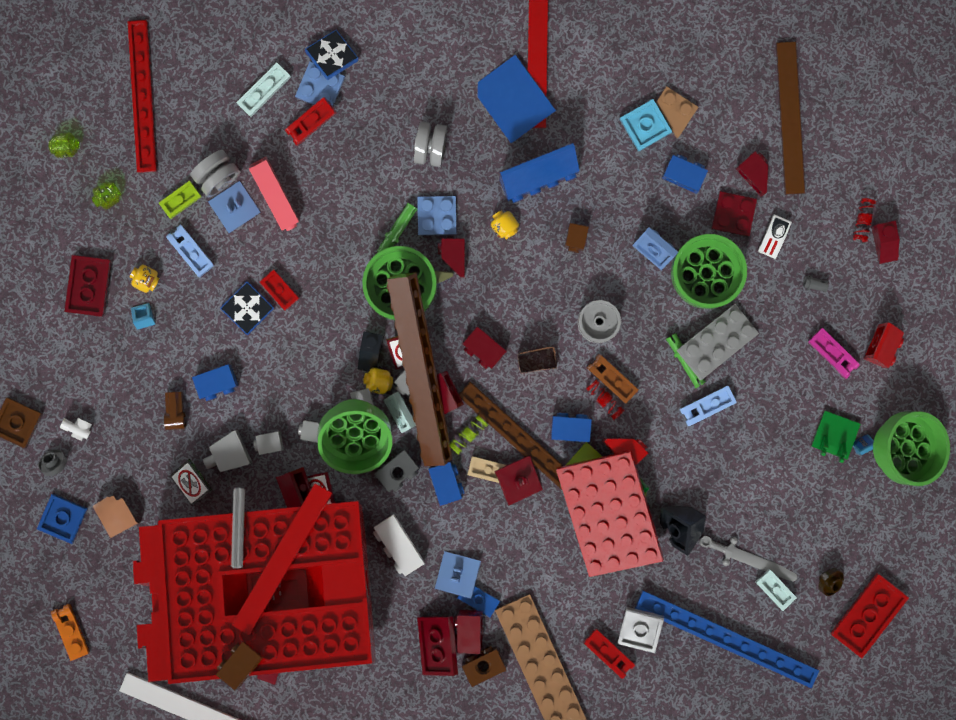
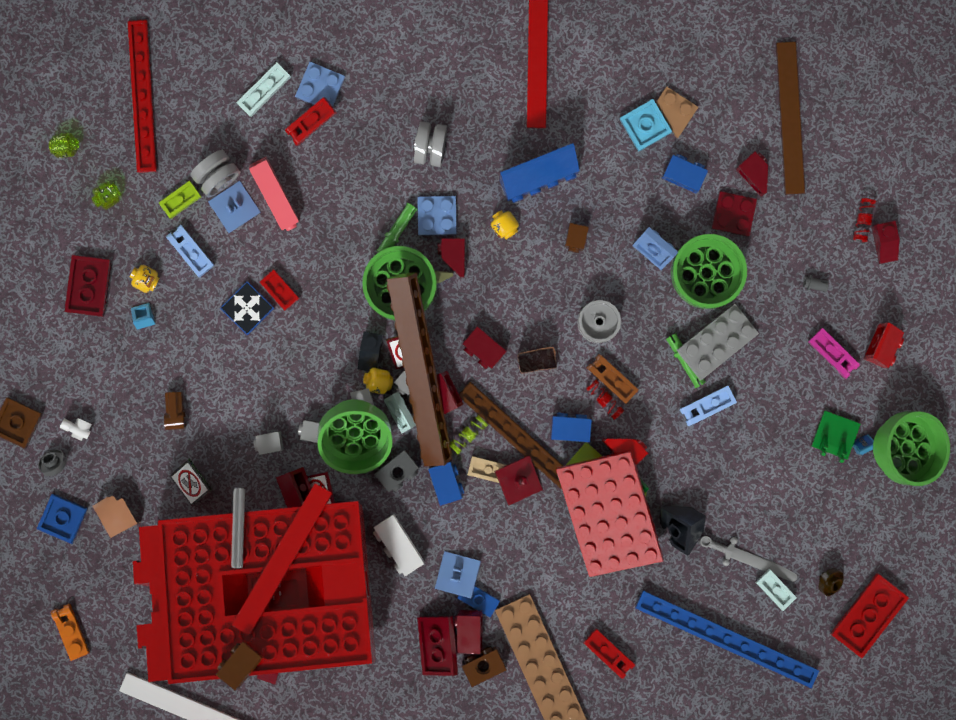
blue brick [192,364,238,401] -> none
light grey torso [203,430,253,472] -> none
tile [305,30,358,80] -> none
blue sticker [478,55,556,143] -> none
tile [617,607,664,653] -> none
slope [758,214,792,259] -> none

